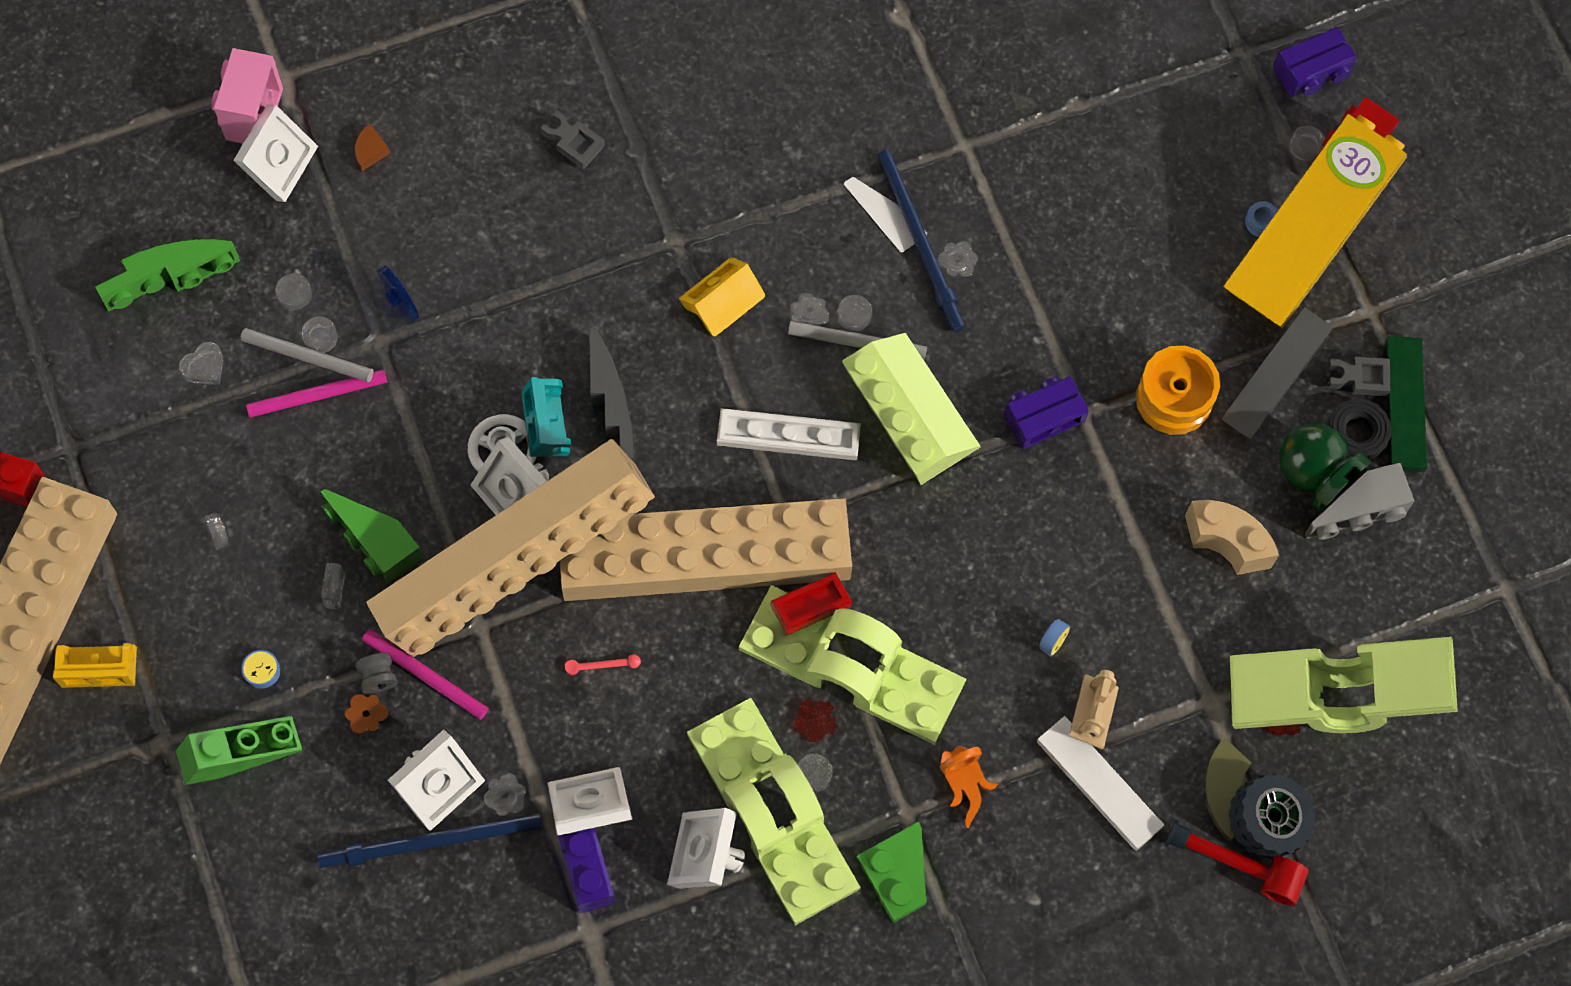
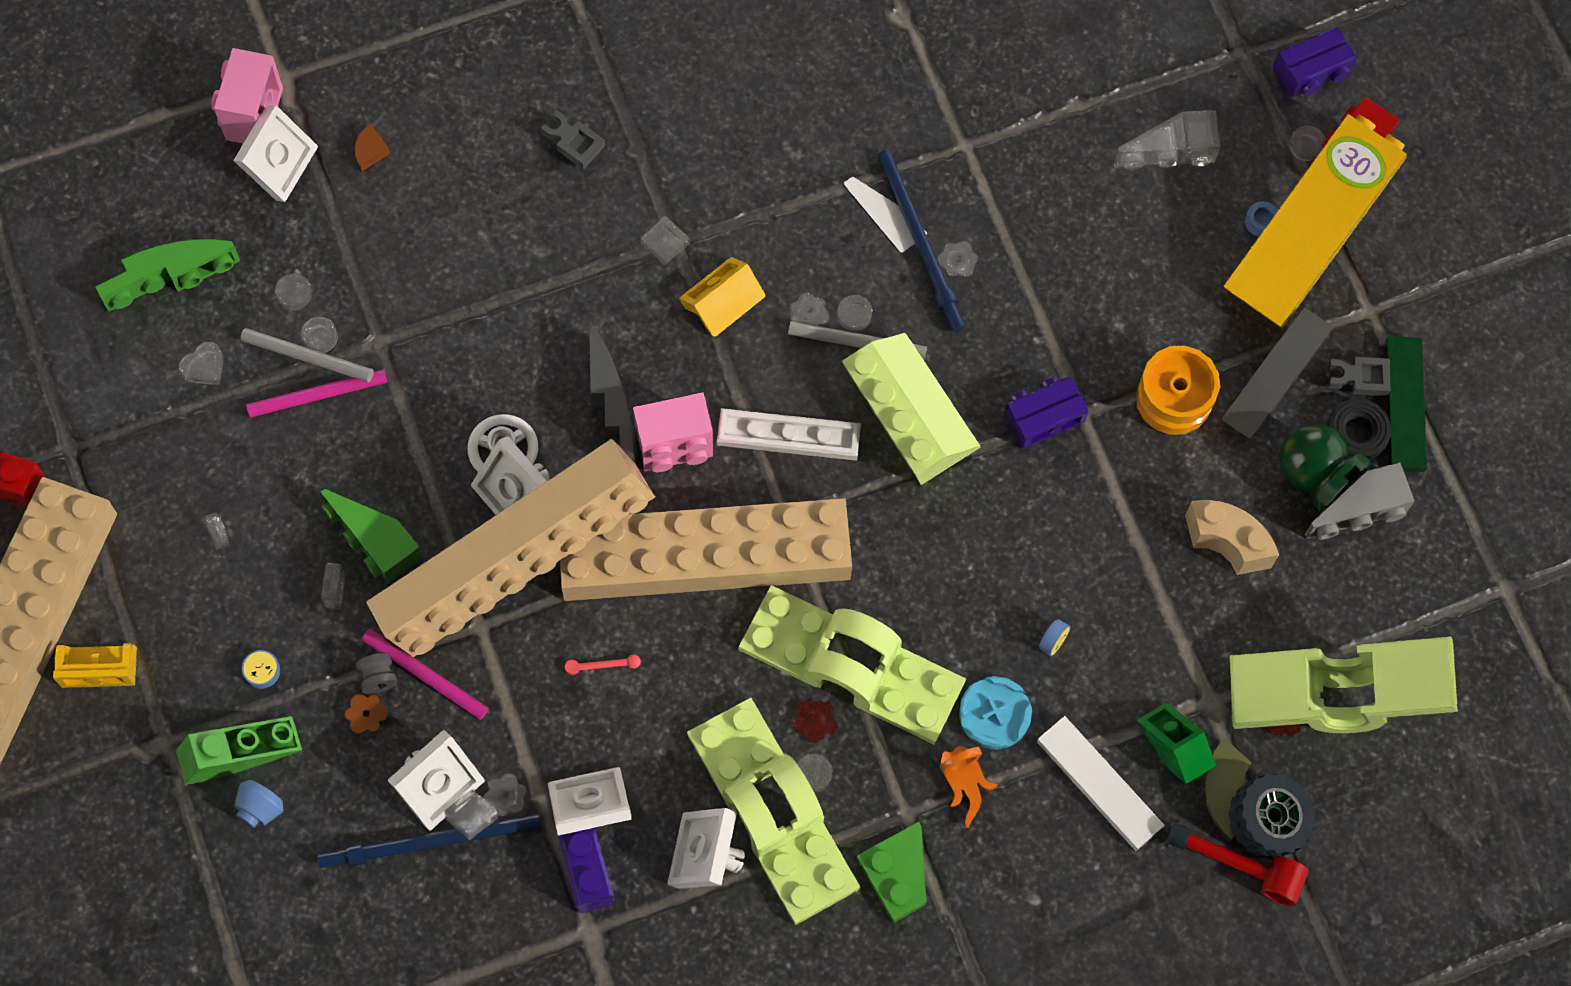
clear blue piece [377,265,420,323] -> none
teal hinge [521,377,572,457] -> none
red tile [771,572,852,636] -> none
tan hinge [1069,670,1119,749] -> none
none -> medium blue cone [234,780,283,828]
none -> clear tile [444,789,498,840]
none -> bright pink brick [633,392,713,472]
none -> clear tile [641,216,690,265]
none -> medium azure tile [958,676,1032,750]
none -> clear slope [1114,110,1221,169]
none -> green slope [1137,702,1217,784]

